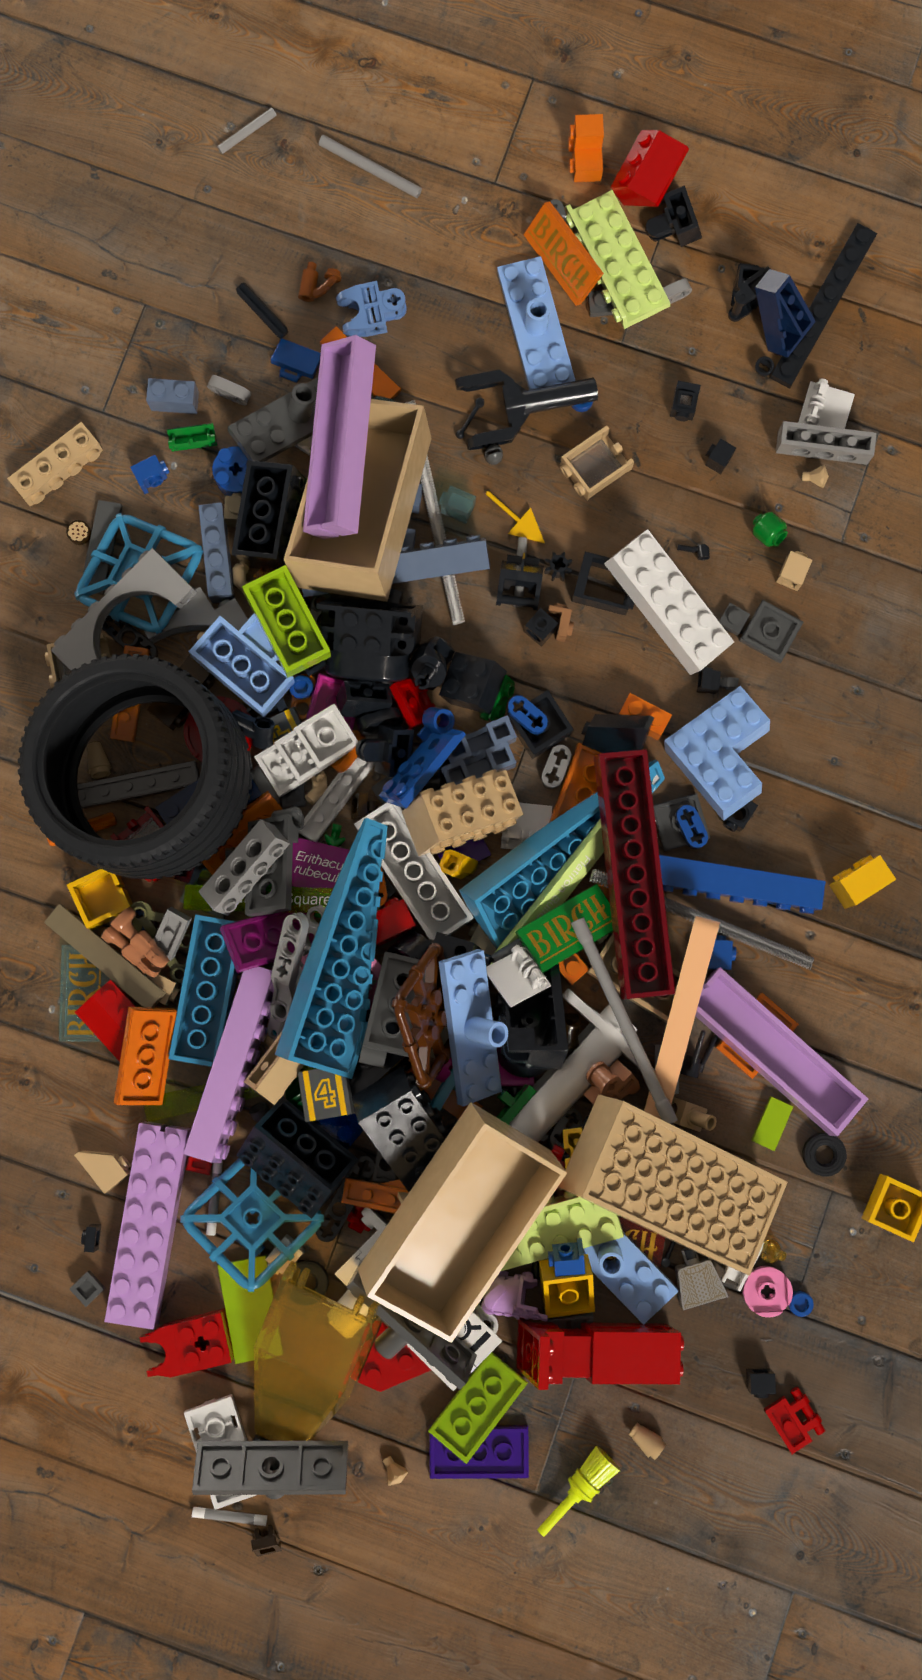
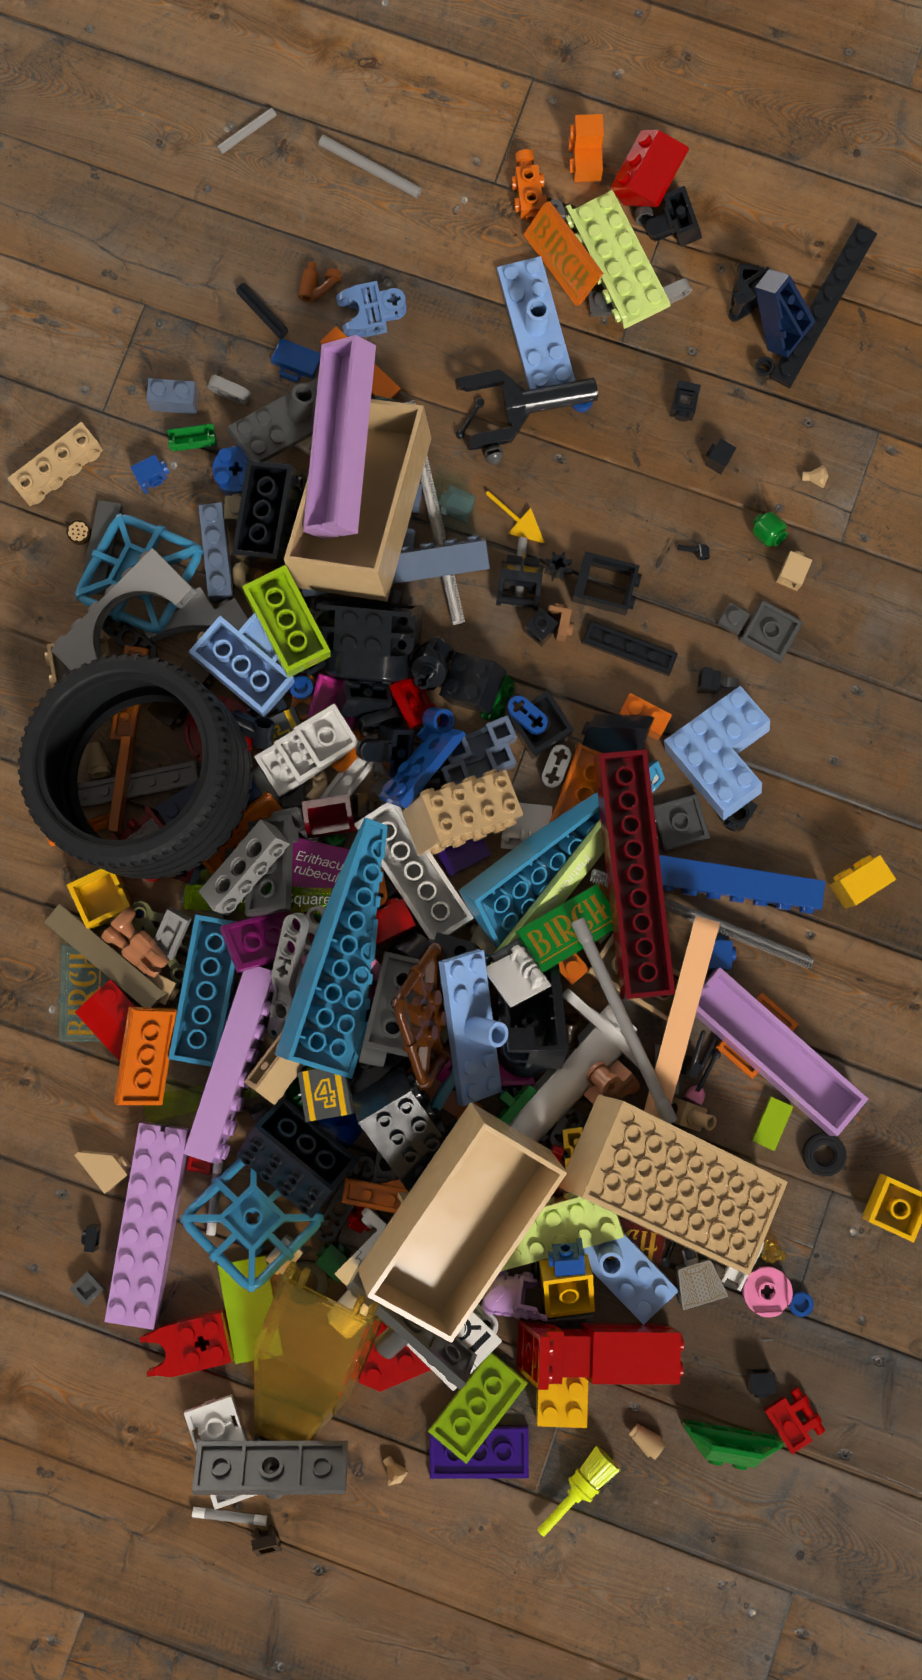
yellow rock [439,849,478,879] -> none
window [560,425,634,501] -> none
white brick [604,529,734,675] -> none
blue beam [675,805,708,849] -> none
light grey brick [776,421,876,465] -> none
white hinge [798,379,855,429] -> none
none -> orange tile [108,736,135,834]
none -> dark red panel [302,794,355,839]
none -> dark green brick [315,1241,351,1283]
none -> orange brick [511,149,547,222]
none -> yellow brick [536,1378,588,1428]
none -> black tile [582,620,678,677]
none -> dark grey hinge [635,206,654,225]
none -> green wedge [681,1419,784,1470]
none -> hinge [684,1050,721,1106]

